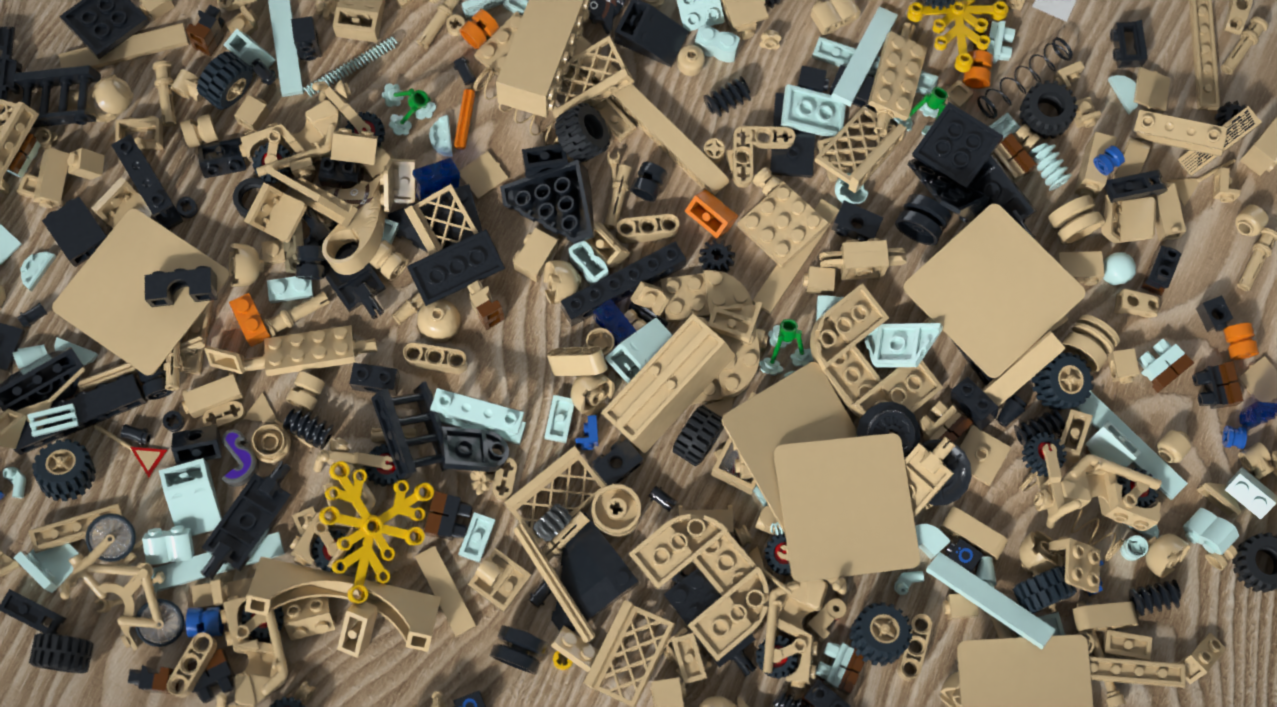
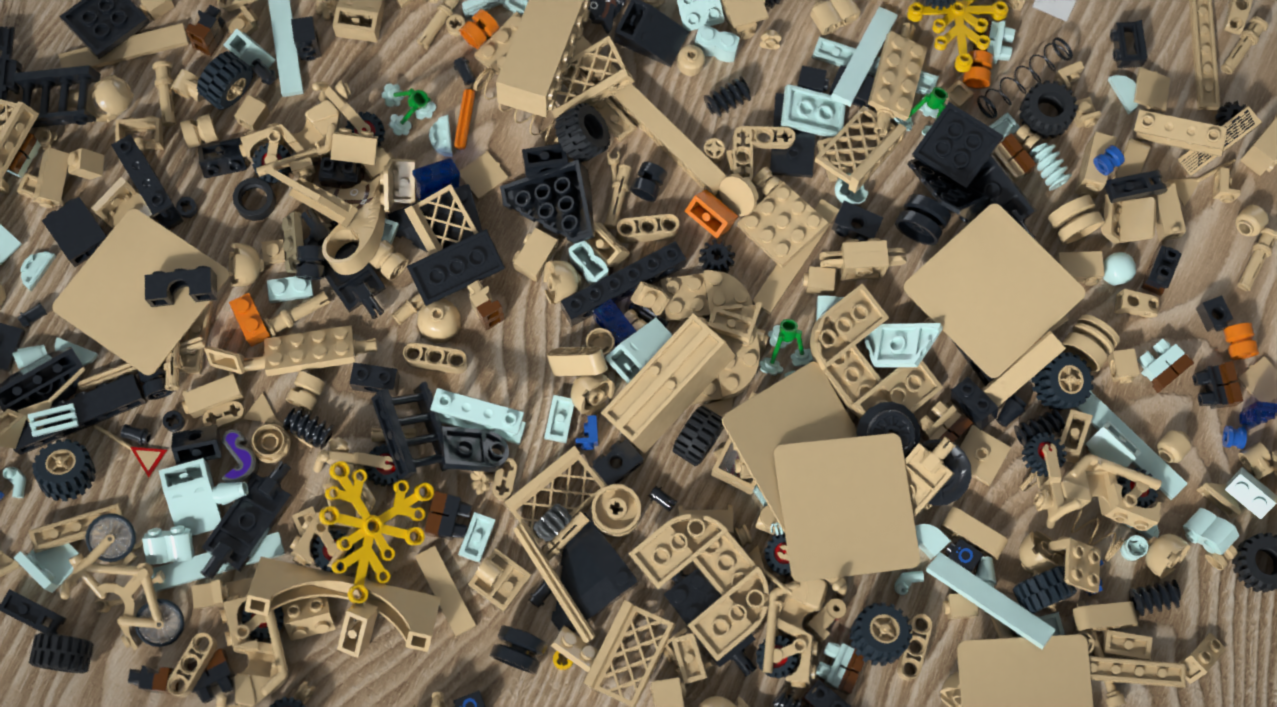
blue wheel [186,606,224,638] -> none
tan bracket [244,183,307,243] -> none
light aqua piece [303,37,398,97] -> none
none -> light aqua cone [212,482,249,505]
none -> tan tile [719,173,758,216]

